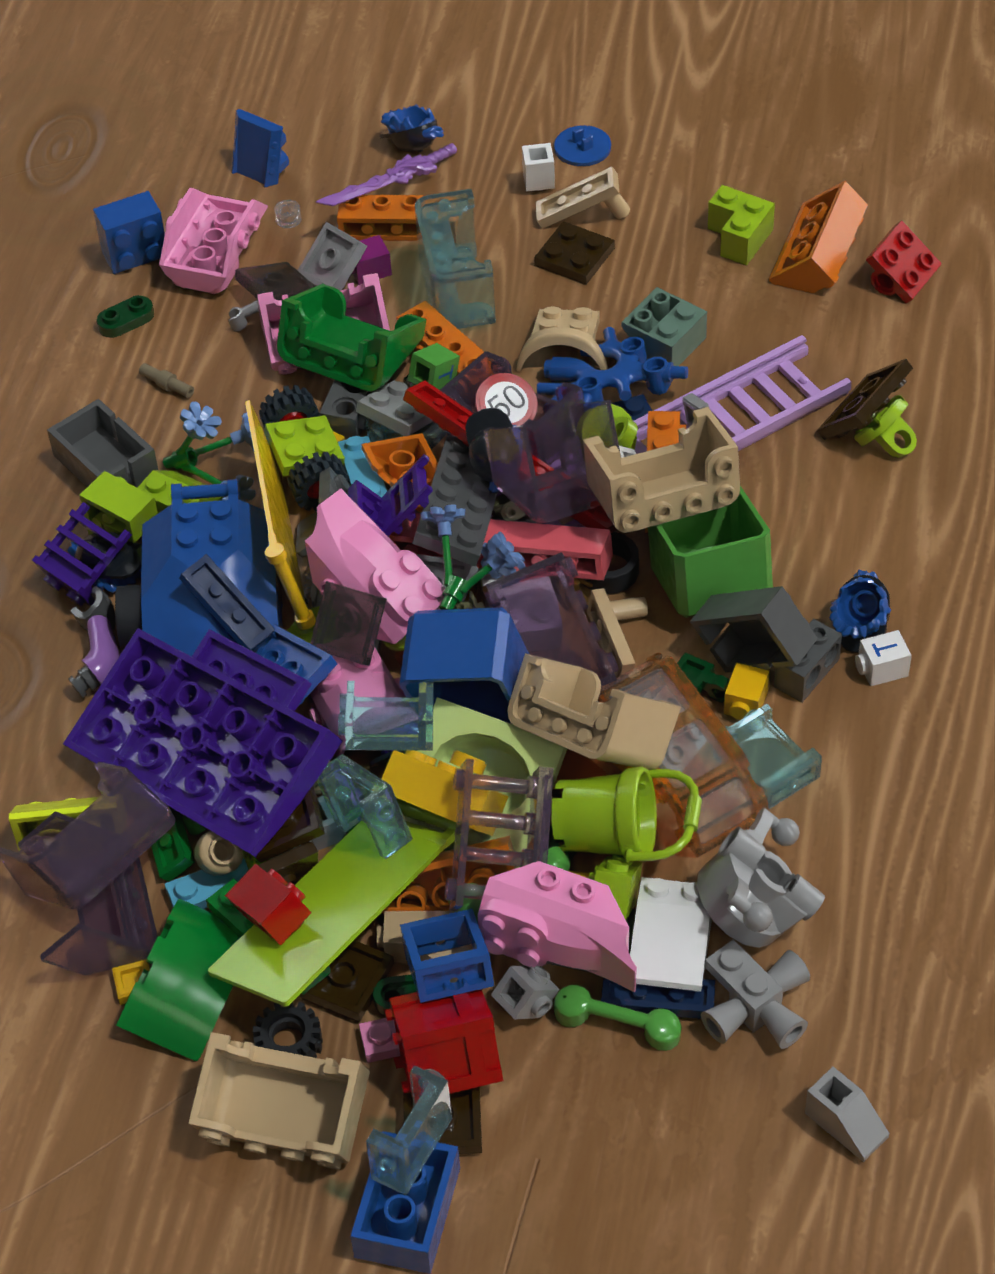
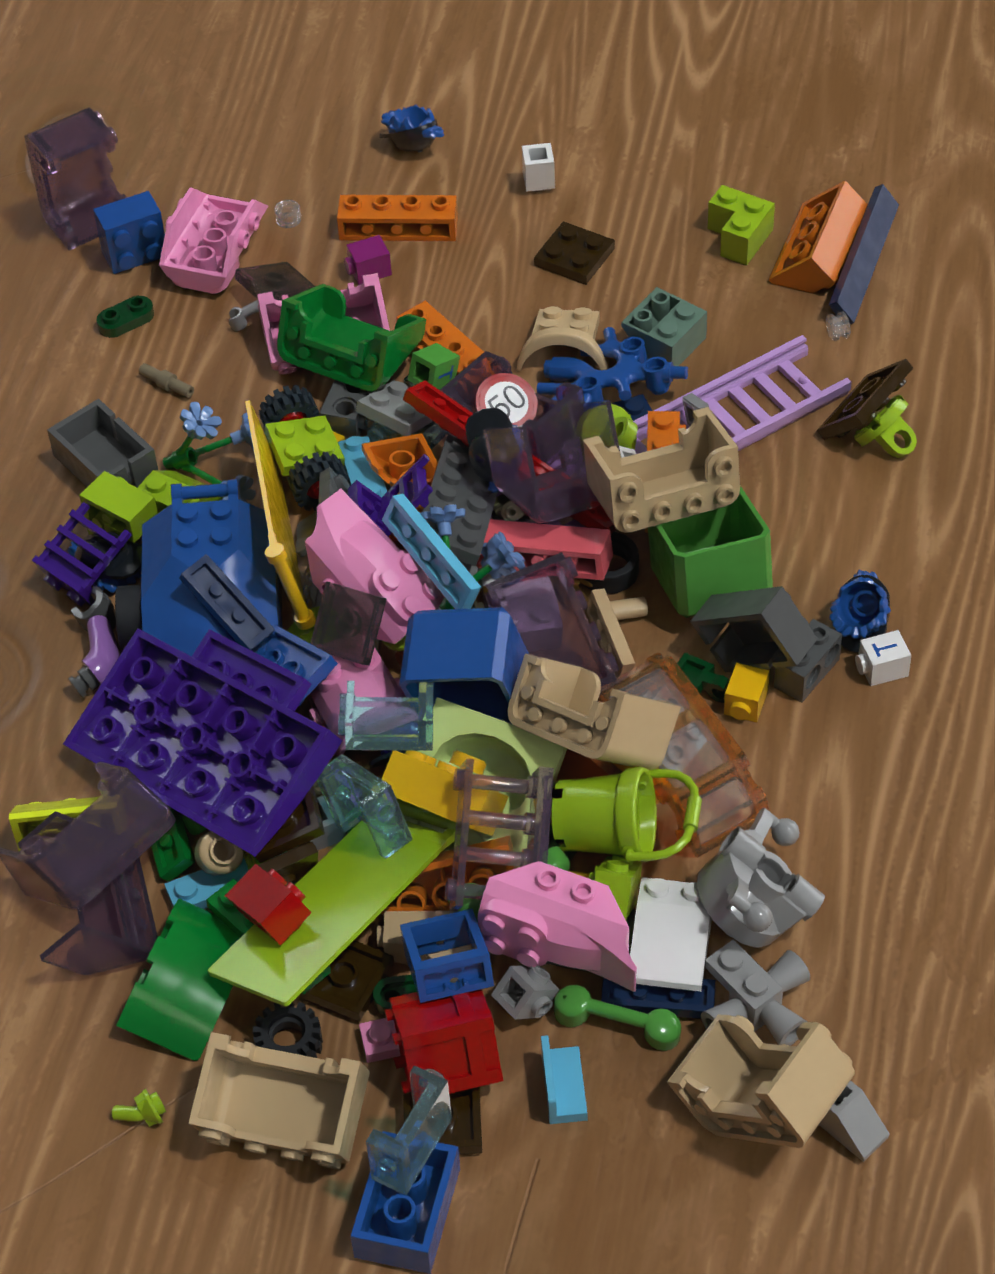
yellow tile [112,959,150,1005] -> none
blue slope [232,109,289,188] -> none
light grey plate [296,222,367,290] -> none
medium lavender sword [316,143,457,206] -> none
clear light blue windscreen [415,189,496,329] -> none
tan piece [536,167,630,229] -> none
blue piece [554,125,611,166] -> none
clear light blue panel [713,704,822,810] -> none
red plate [866,220,942,303] -> none
none -> windscreen [24,107,127,251]
none -> lime plate [112,1089,167,1127]
none -> medium azure plate [382,493,481,609]
none -> medium azure panel [541,1035,588,1124]
none -> tan windscreen [667,1014,855,1148]
none -> clear bush [826,311,851,341]
none -> dark blue tile [829,184,899,326]

